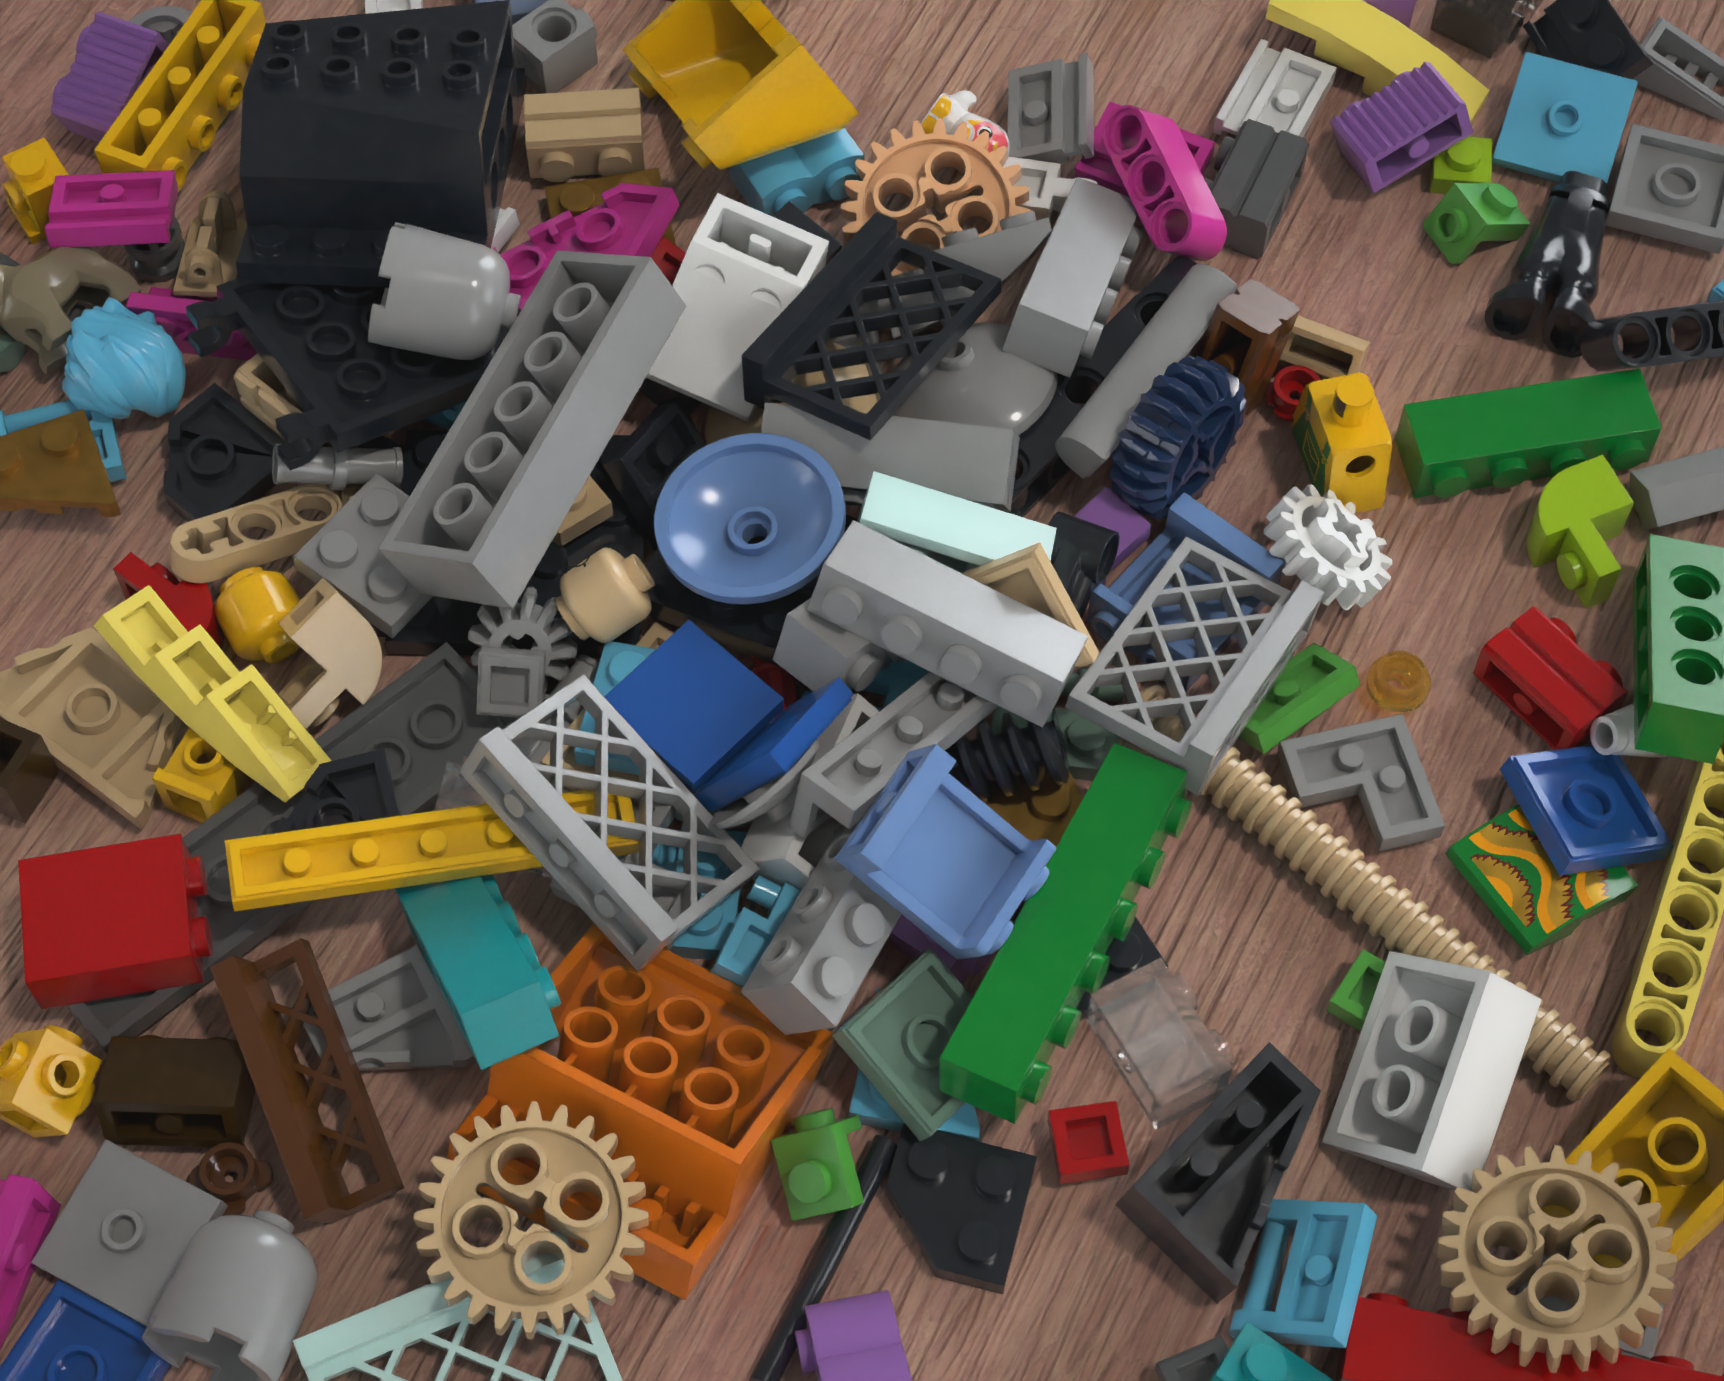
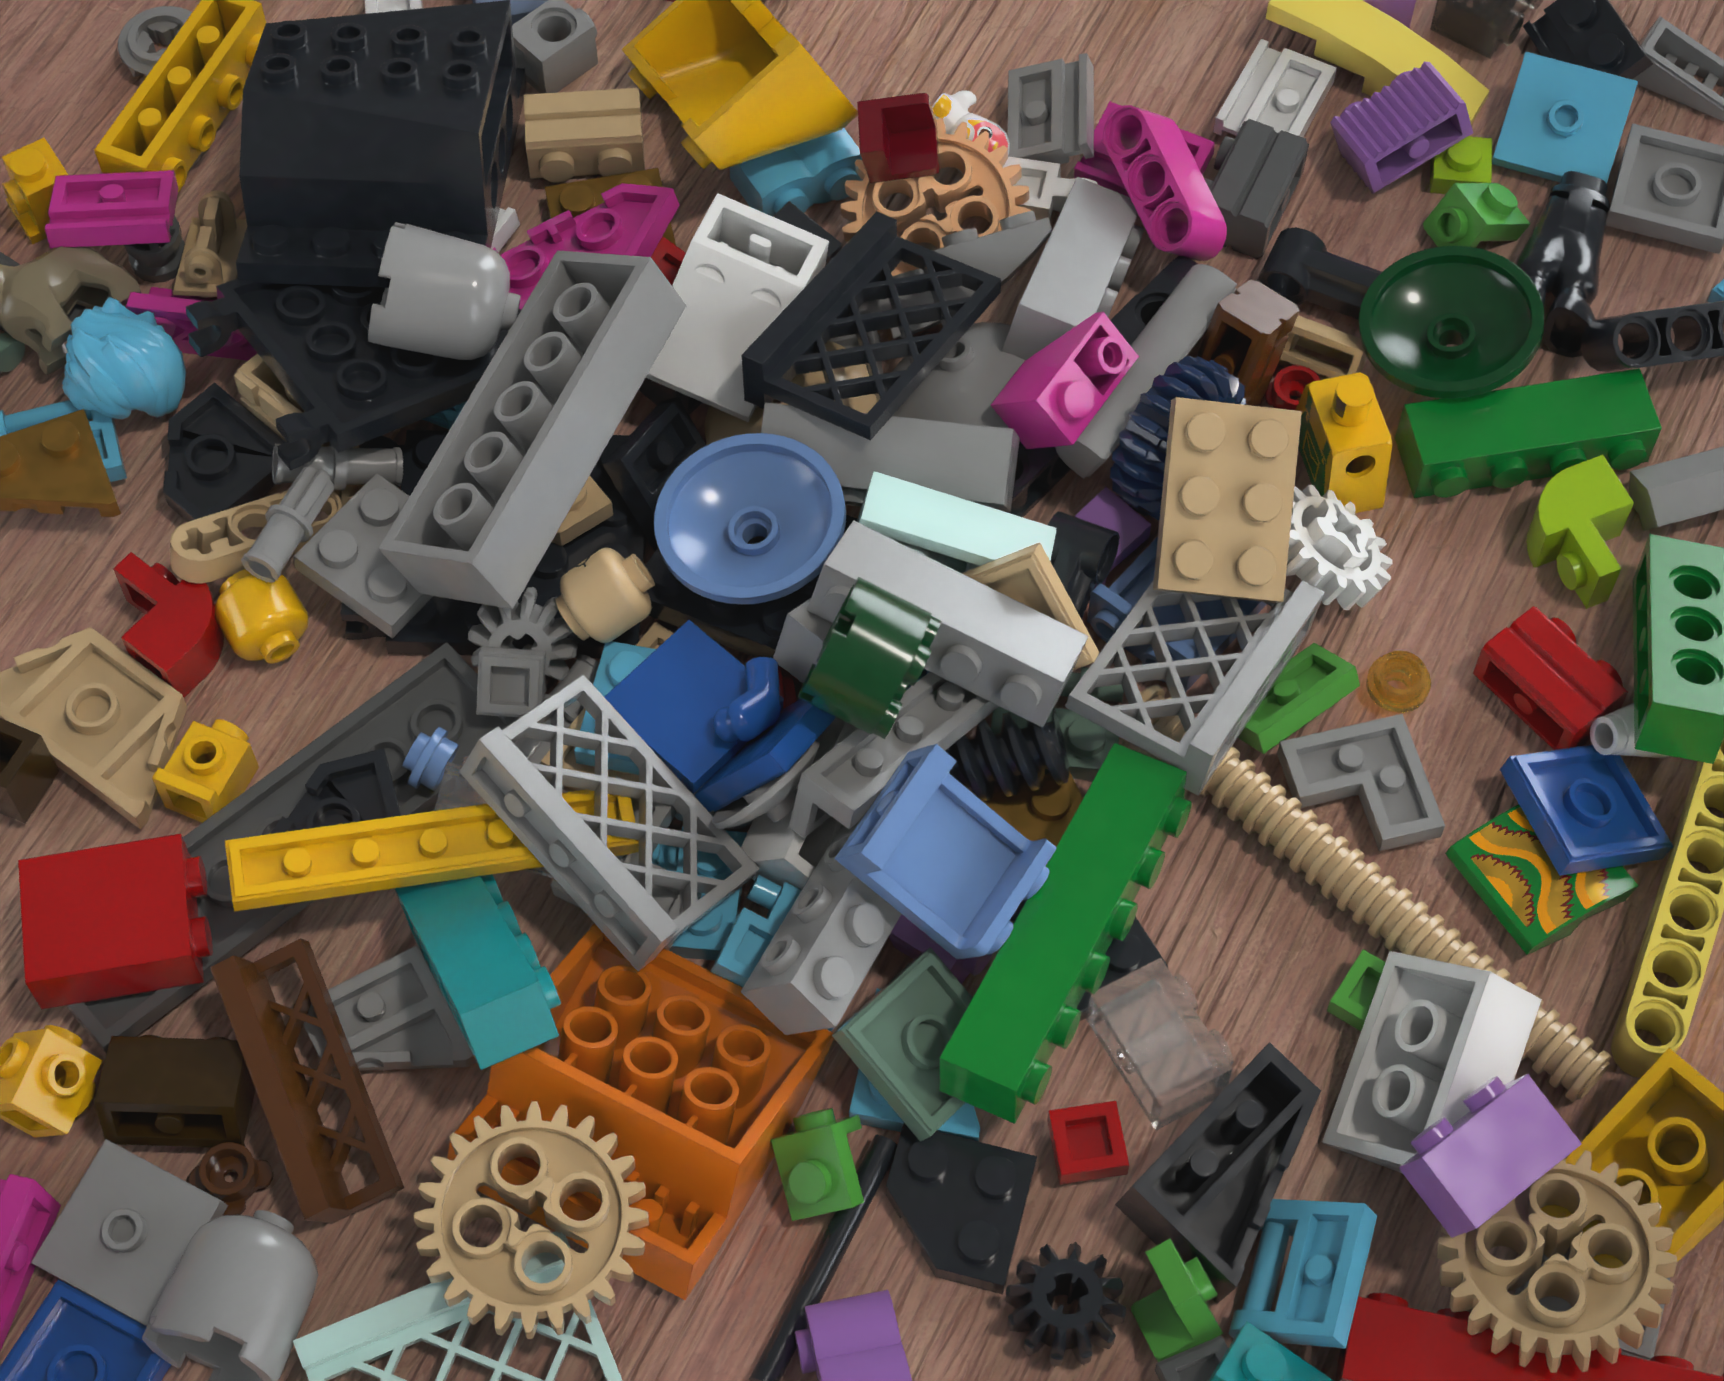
medium lavender brick [51,11,169,142] -> none
light yellow slope [94,585,331,803] -> none
tan brick [277,577,382,729] -> none
none -> light grey axle [241,466,334,583]
none -> medium blue plate [402,727,459,791]
none -> blue arm [713,657,781,743]
none -> dark green brick [798,577,942,739]
none -> dark red panel [857,93,940,183]
none -> dark pink slope [990,312,1139,449]
none -> black gear [1005,1242,1126,1367]
none -> bright green bracket [1131,1239,1223,1362]
none -> tan plate [1153,397,1302,603]
none -> black piece [1257,227,1382,320]
none -> dark green dish [1359,246,1544,399]
none -> medium lavender brick [1399,1074,1582,1238]

